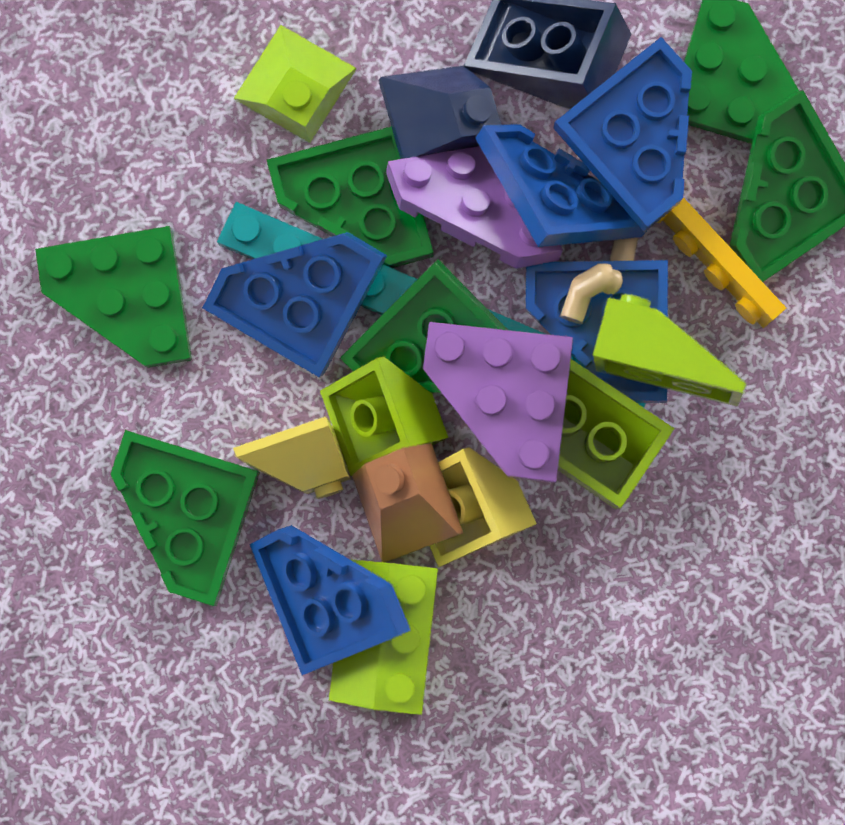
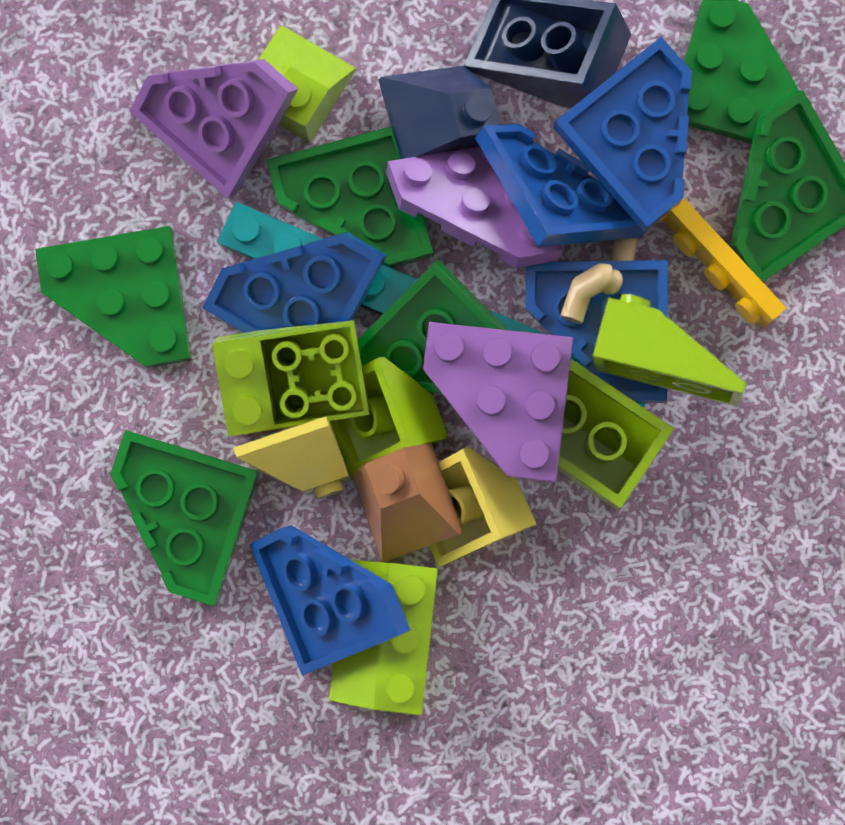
none -> medium lavender plate [129,59,298,198]
none -> lime slope [212,321,369,437]

